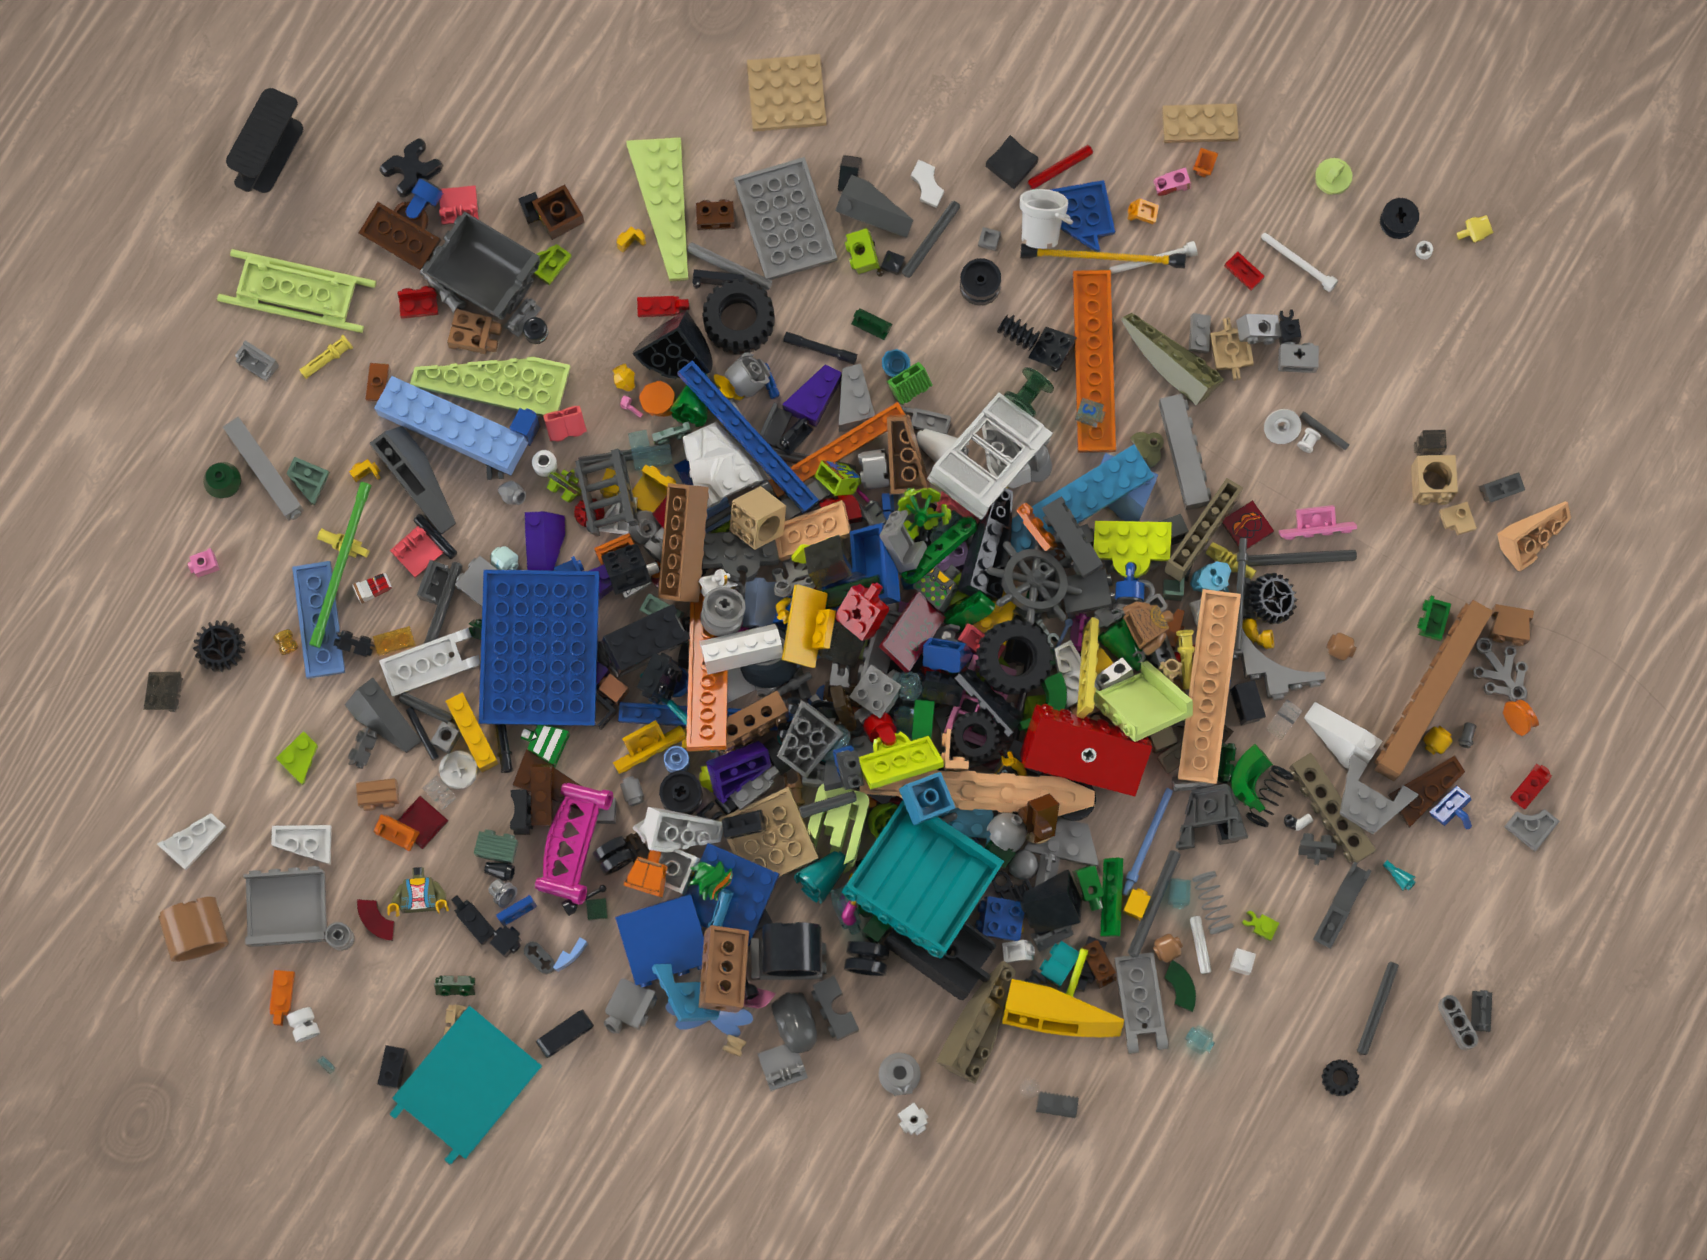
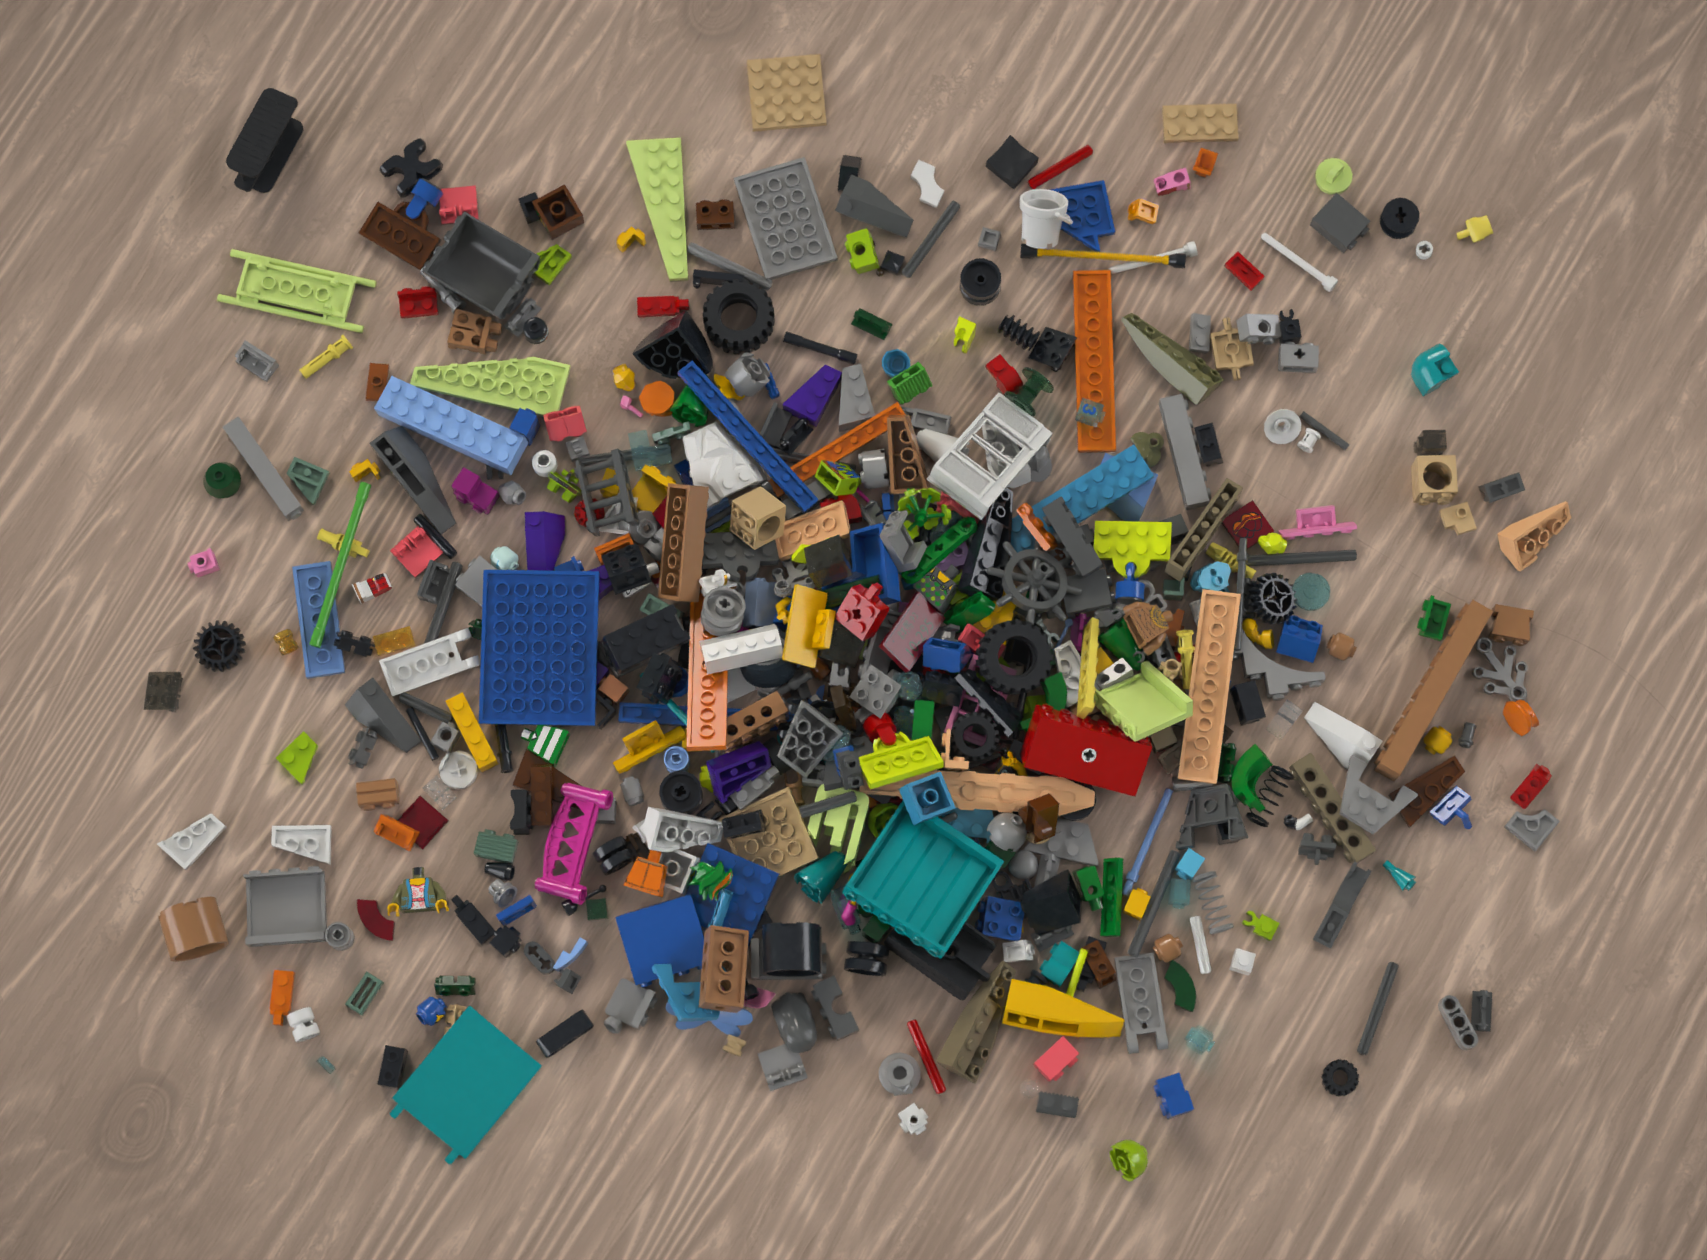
none -> sand green tile [345,972,384,1015]
none -> blue head [416,996,446,1026]
none -> magenta brick [451,467,500,515]
none -> dark grey tile [554,968,581,994]
none -> light grey tile [565,436,590,462]
none -> dark orange cone [810,657,831,681]
none -> red axle [907,1019,946,1094]
none -> neon yellow hinge [954,316,976,353]
none -> red brick [985,354,1023,399]
none -> coral brick [1033,1036,1079,1082]
none -> lime cylinder [1110,1140,1148,1181]
none -> blue brick [1153,1073,1194,1119]
none -> medium azure brick [1175,848,1205,881]
none -> black hinge [1194,422,1223,466]
none -> neon yellow rock [1258,533,1287,554]
none -> blue slope [1276,615,1323,663]
none -> clear light blue tile [1292,573,1330,611]
none -> dark grey brick [1310,193,1371,253]
none -> teal brick [1411,343,1459,397]

